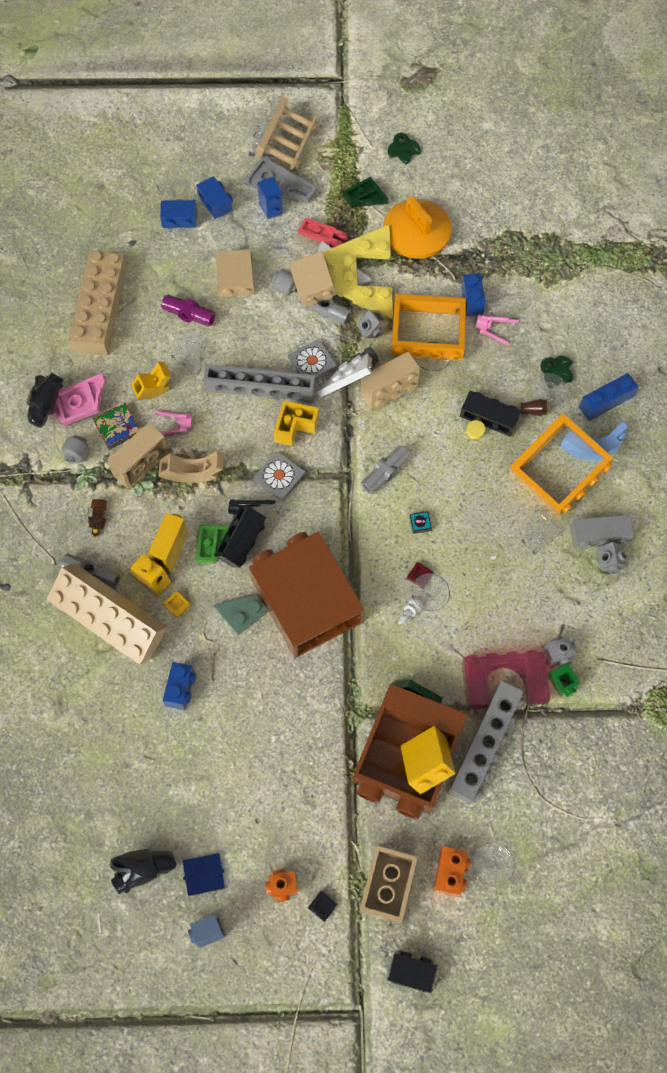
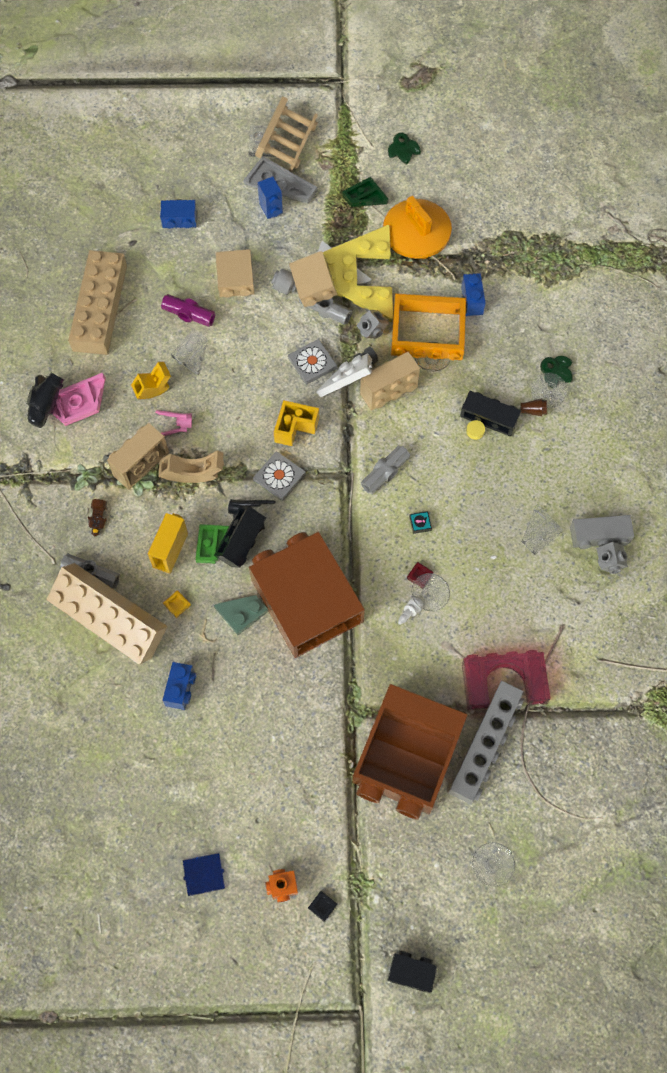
light grey head [61,435,89,464] -> none
tile [92,403,139,450] -> none
black animal [110,849,177,894] -> none
yellow torso [130,554,172,597] -> none
sand blue brick [188,914,225,947] -> none
blue brick [196,176,233,219] -> none
light grey brick [203,364,315,402] -> none
coral hinge [298,218,348,248] -> none
tan brick [359,845,418,924] -> none
dark green wing [391,679,443,704] -> none
yellow brick [401,725,456,794] -> none
orange brick [433,846,470,897] -> none
bright pink plant [476,314,519,345] -> none
light orange window [510,413,613,516] -> none
light grey brick [543,636,577,667] -> none
green brick [547,663,580,698] -> none
light blue arch [560,421,628,461] -> none
blue brick [579,373,639,421] -> none

